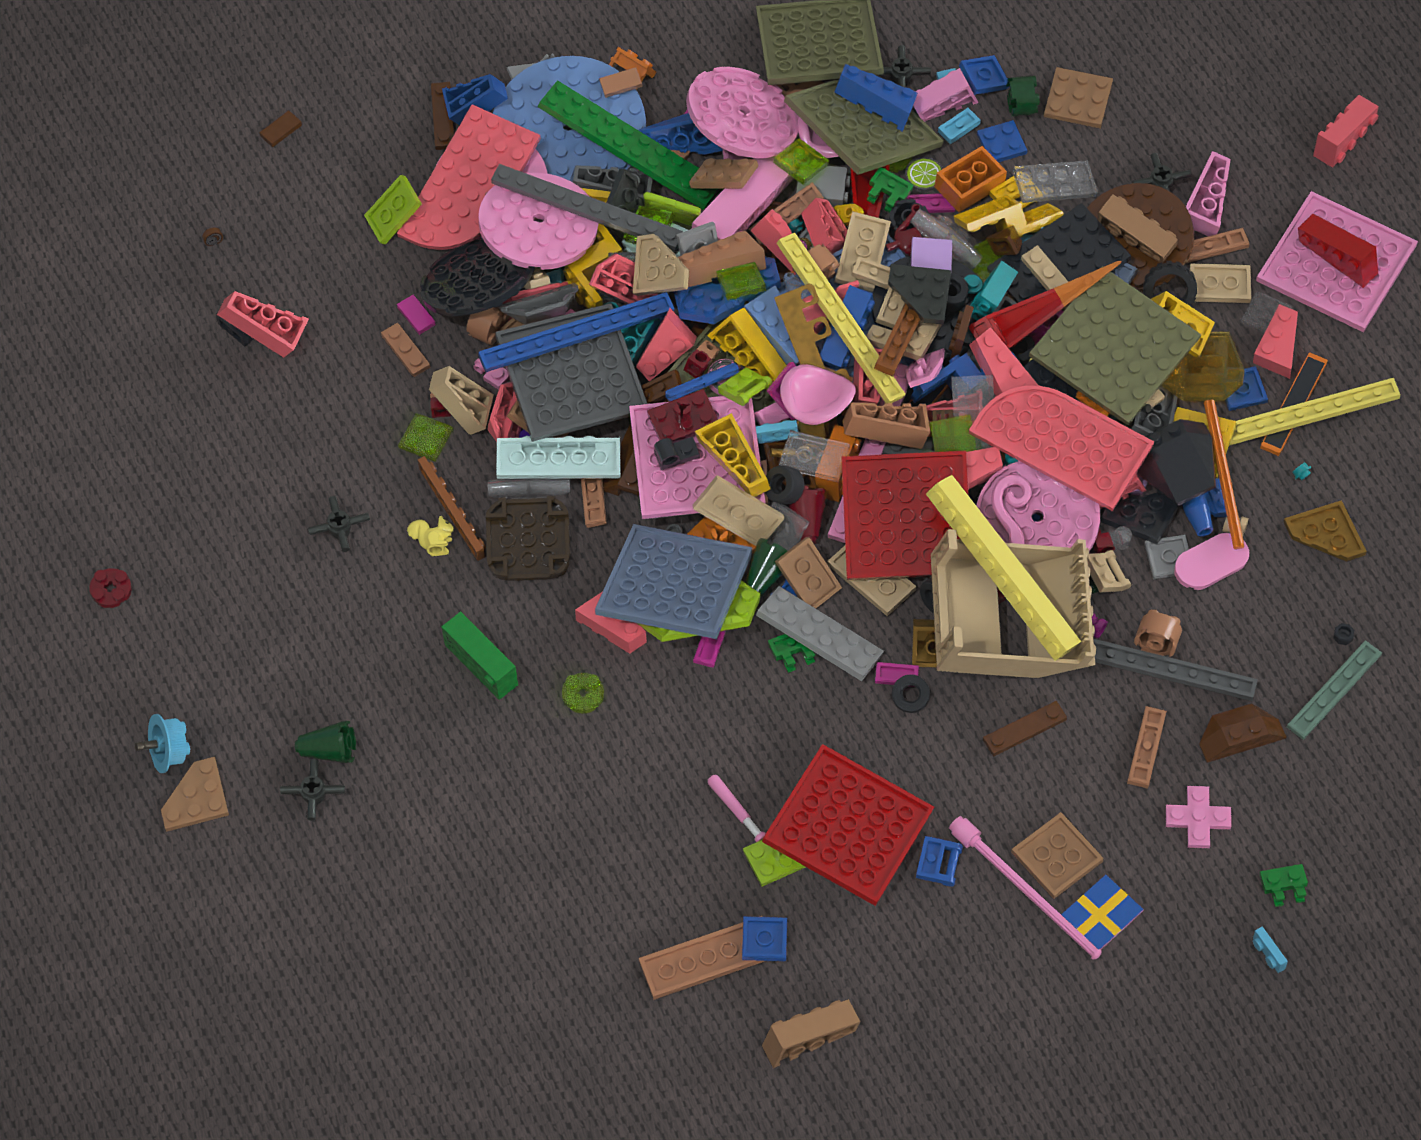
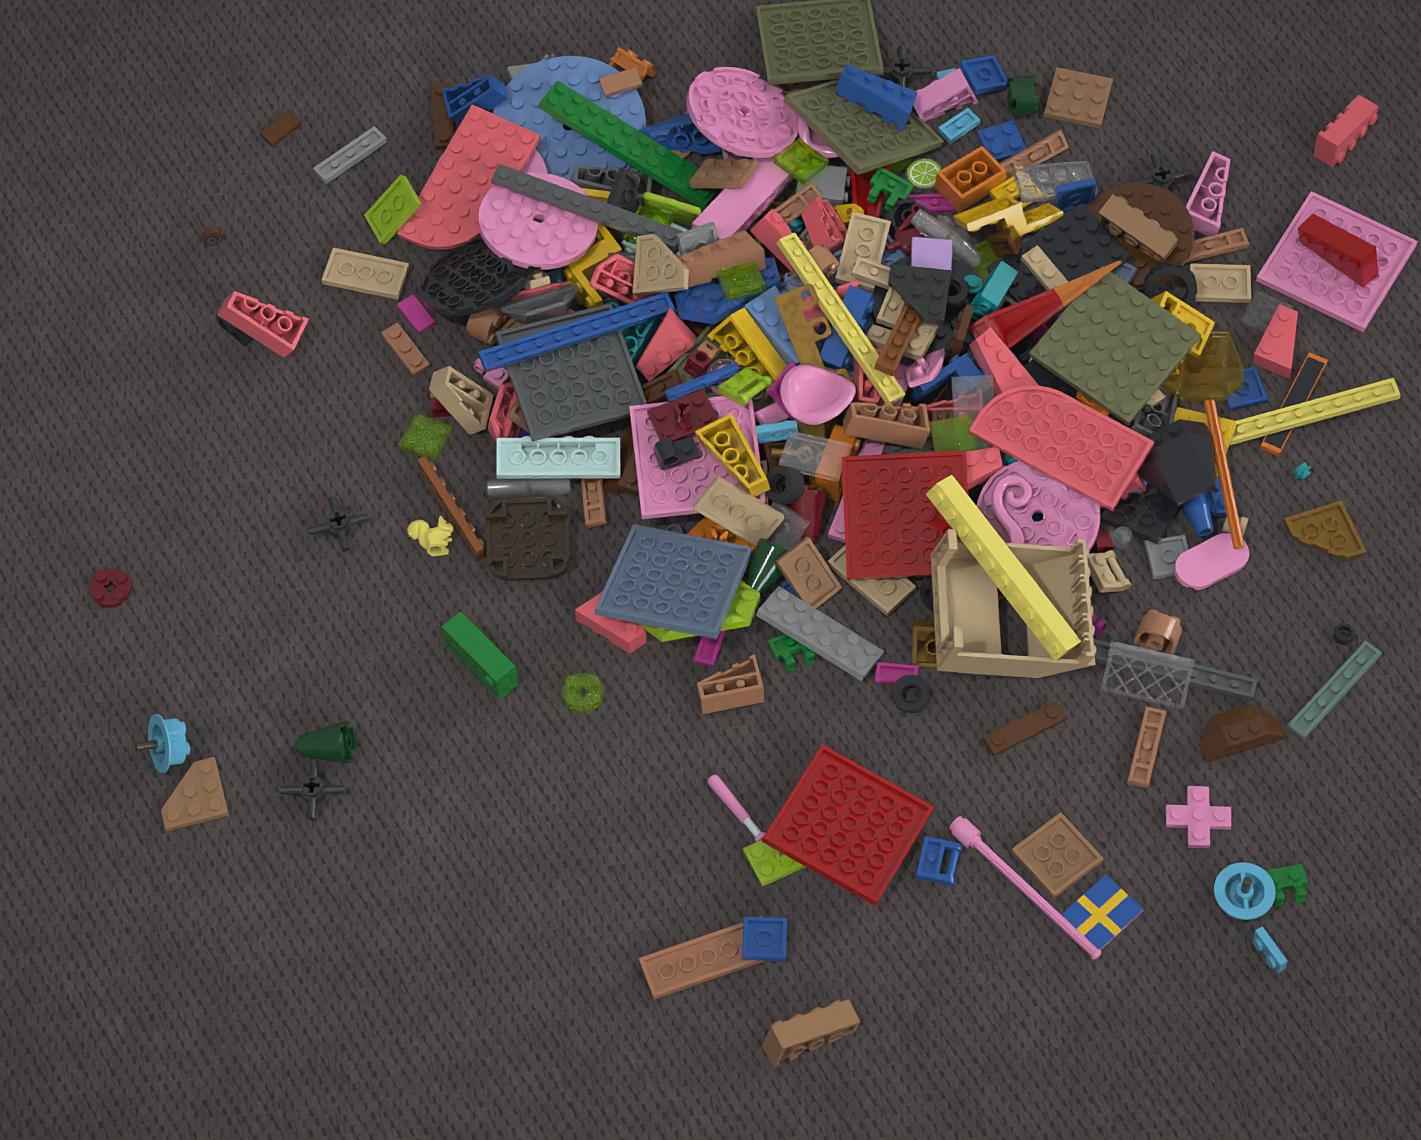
none -> light grey plate [313,126,387,184]
none -> tan plate [322,248,409,300]
none -> nougat wedge [697,654,765,714]
none -> nougat plate [999,130,1069,181]
none -> blue tile [1054,178,1096,212]
none -> clear fence [1101,641,1195,709]
none -> medium azure piece [1214,863,1276,921]

